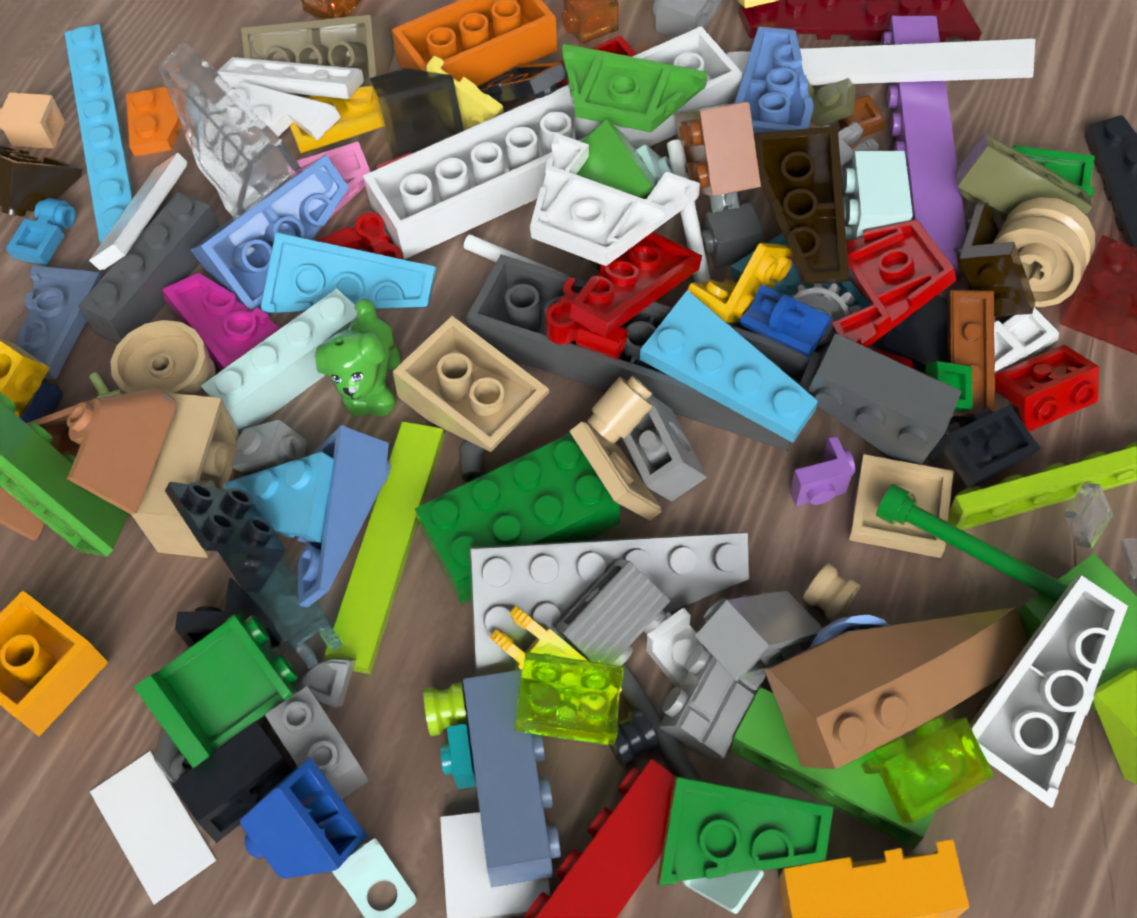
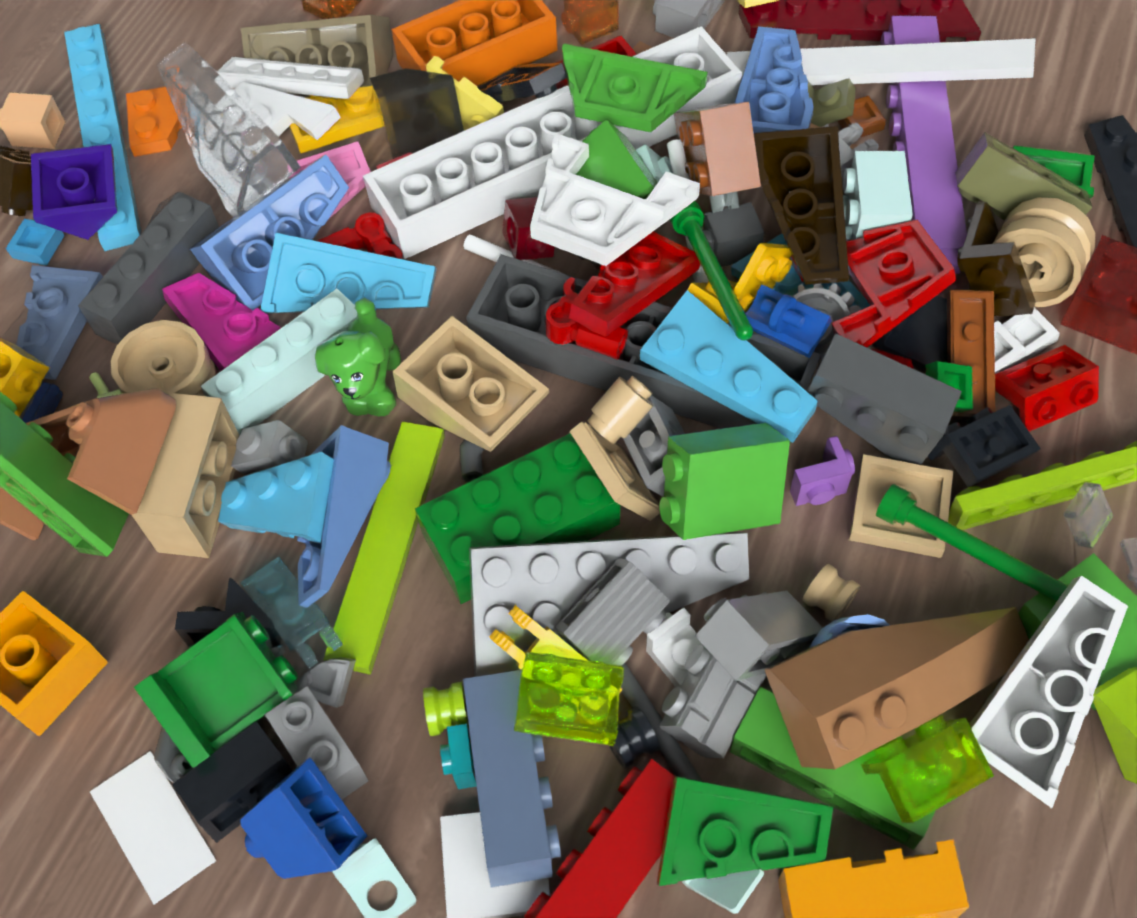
white tile [89,152,187,270] -> none
black bracket [165,482,286,593] -> none
none -> dark purple slope [31,144,117,240]
none -> dark red brick [502,197,555,260]
none -> bright green brick [659,423,790,540]
none -> green piece [669,200,753,341]

